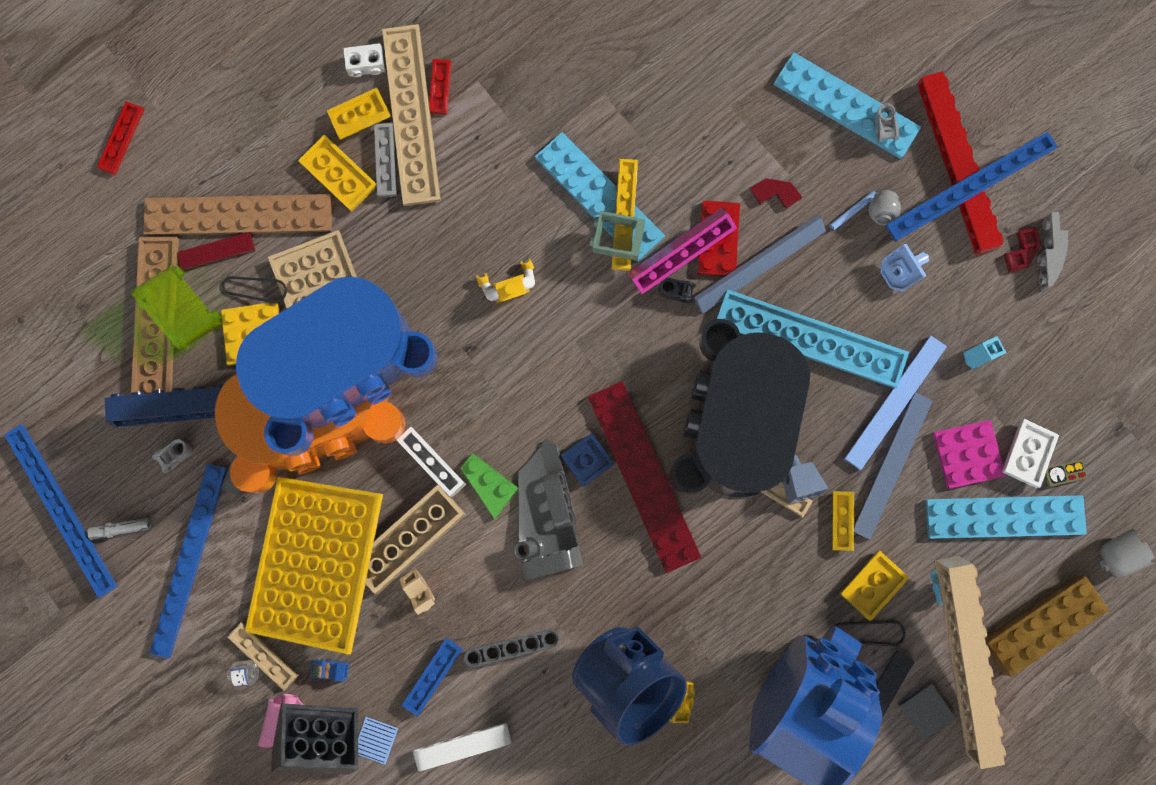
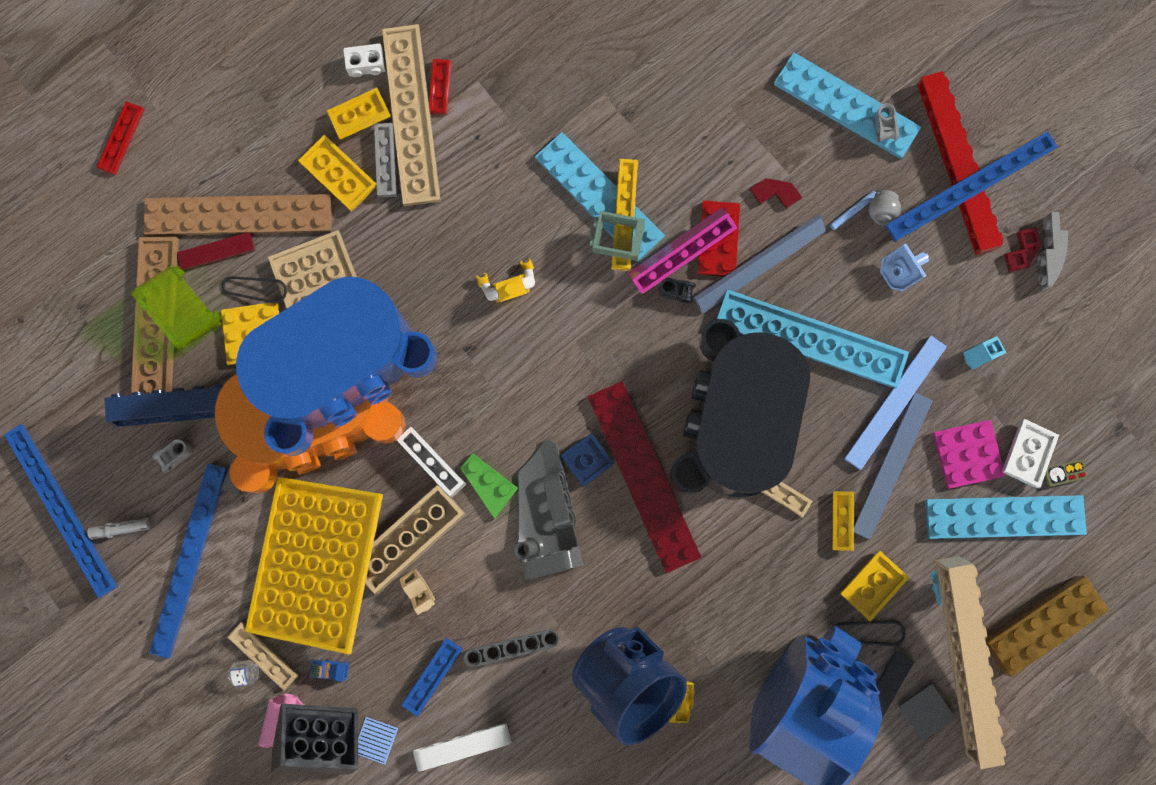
sand blue torso [783,455,828,504] -> none
light grey cylinder [1099,529,1154,577] -> none

